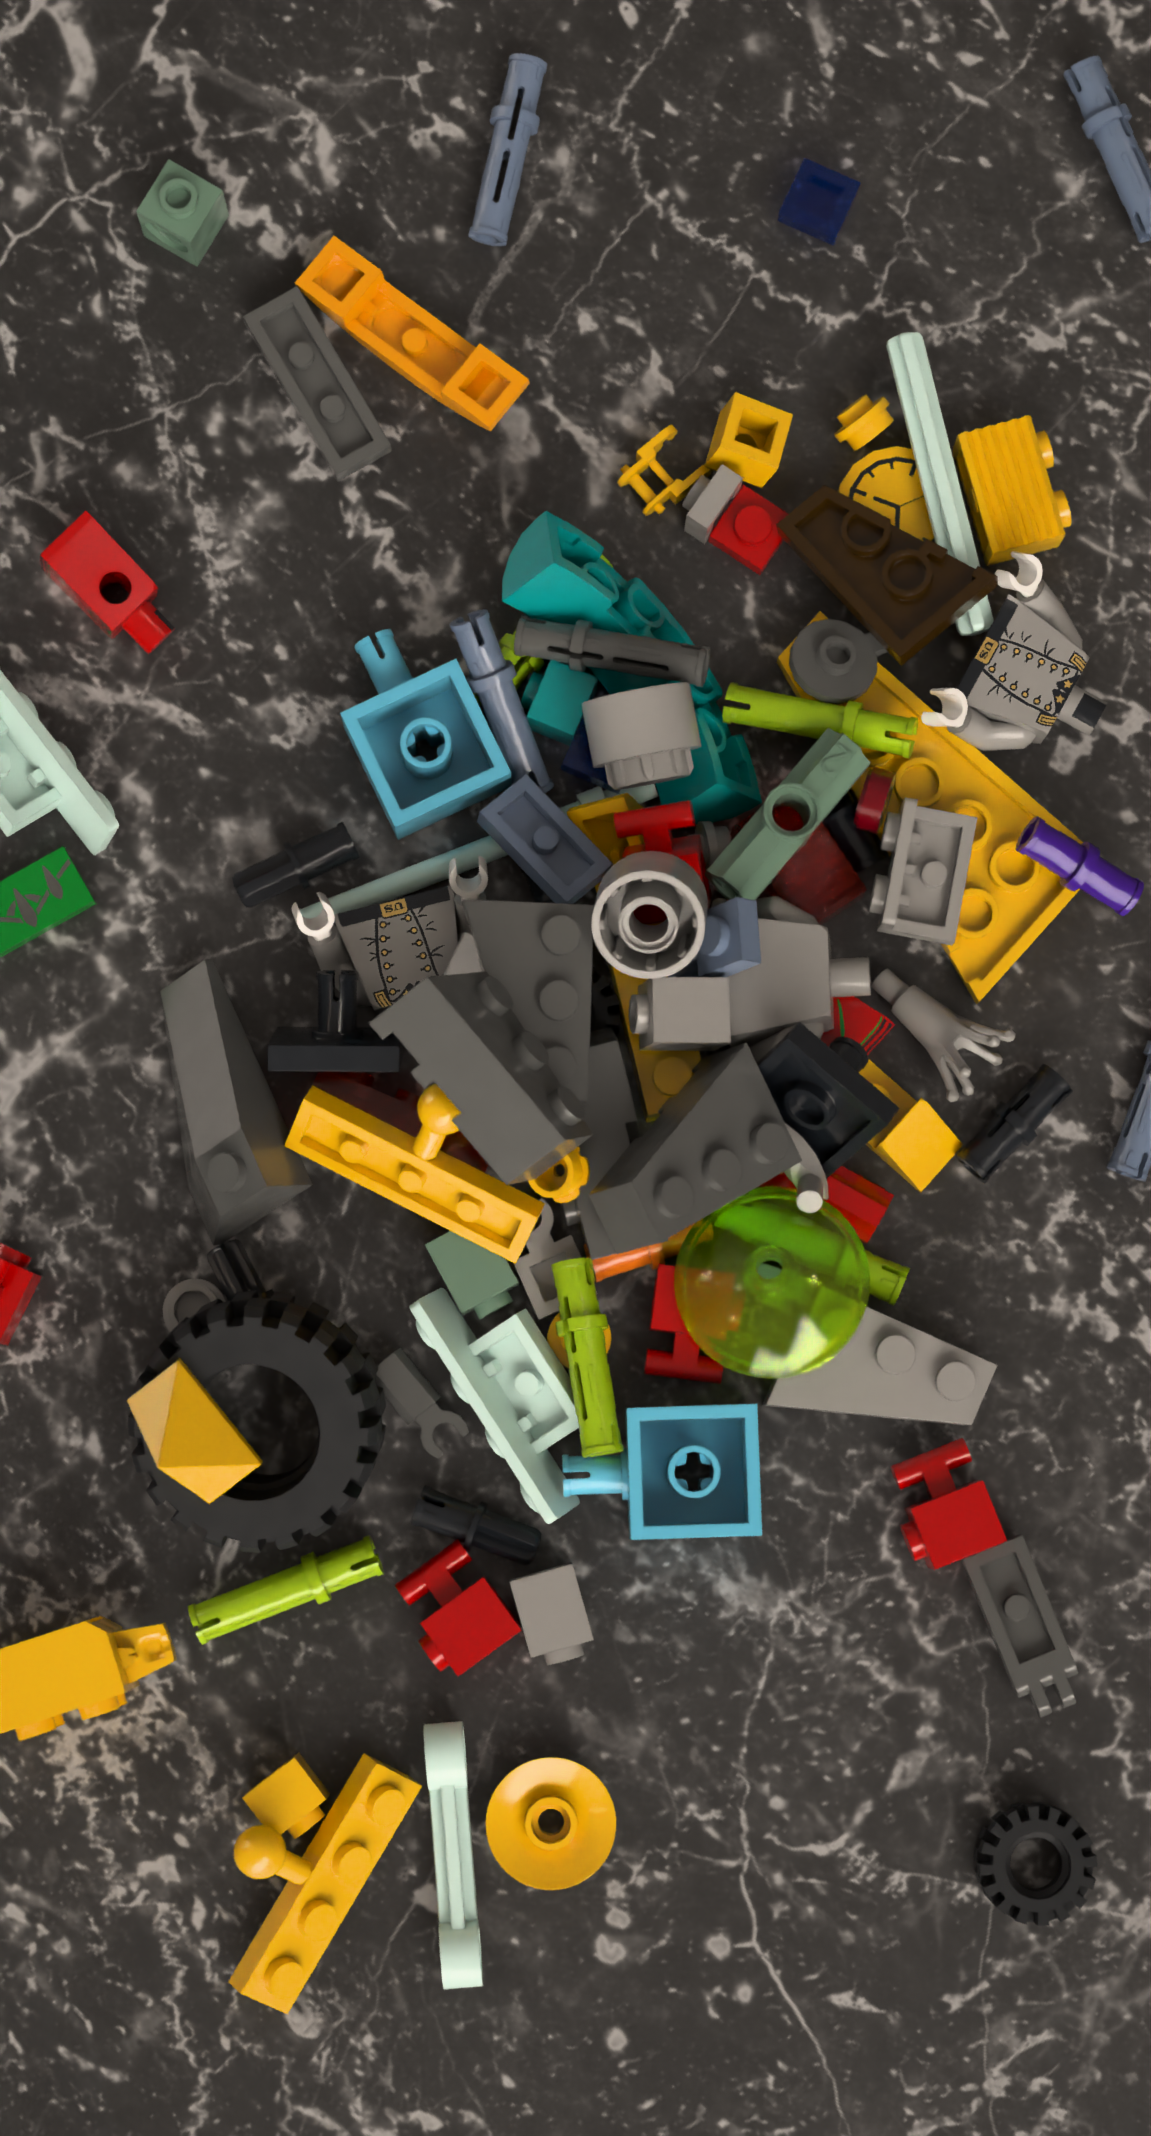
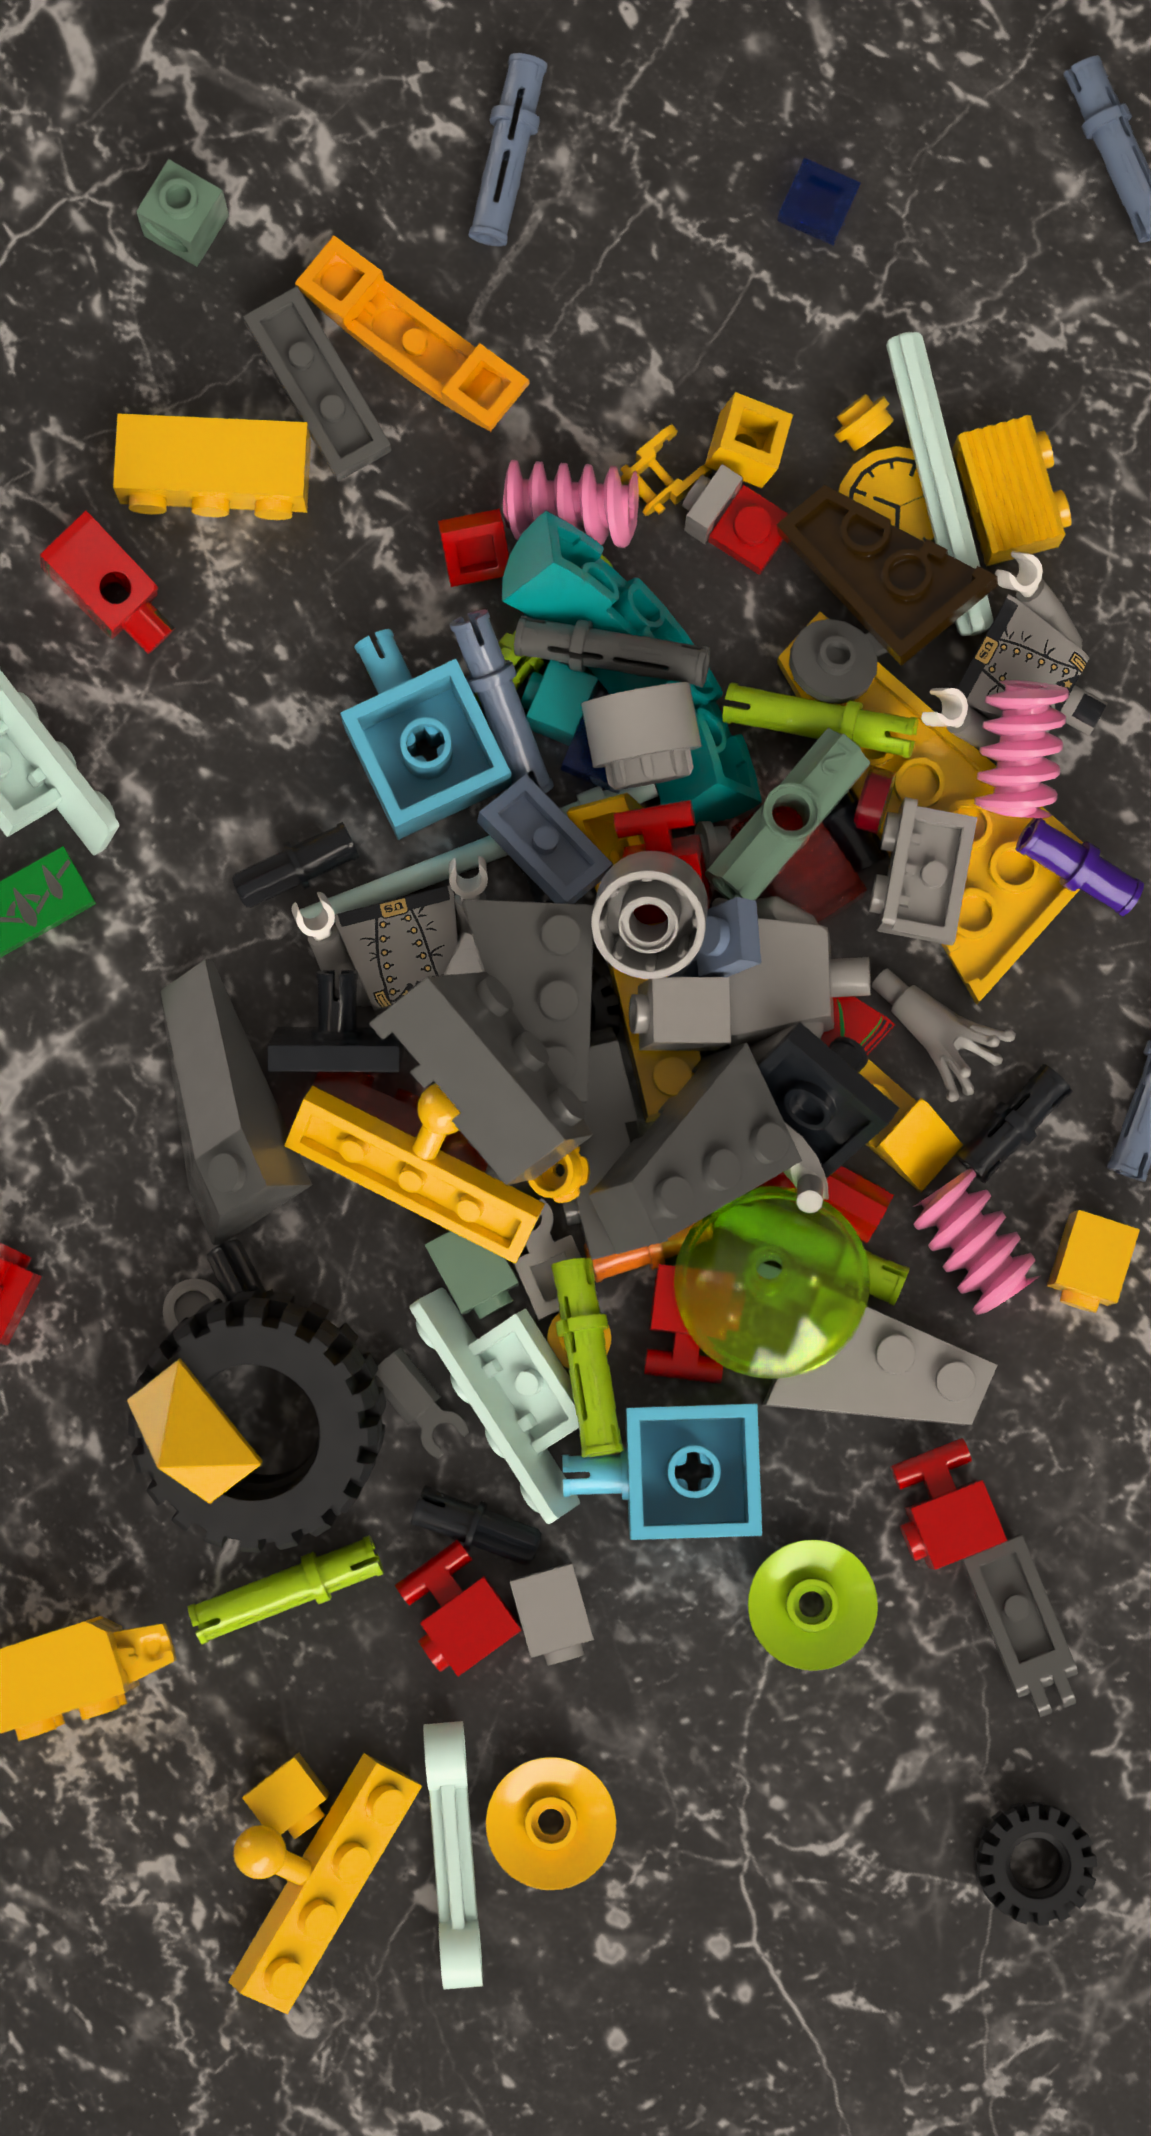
none -> yellow brick [113,413,311,520]
none -> red plate [438,509,509,587]
none -> bright pink piece [503,460,639,548]
none -> lime dish [748,1540,878,1671]
none -> bright pink piece [913,1168,1041,1315]
none -> bright pink piece [974,680,1069,818]
none -> yellow brick [1047,1209,1140,1313]

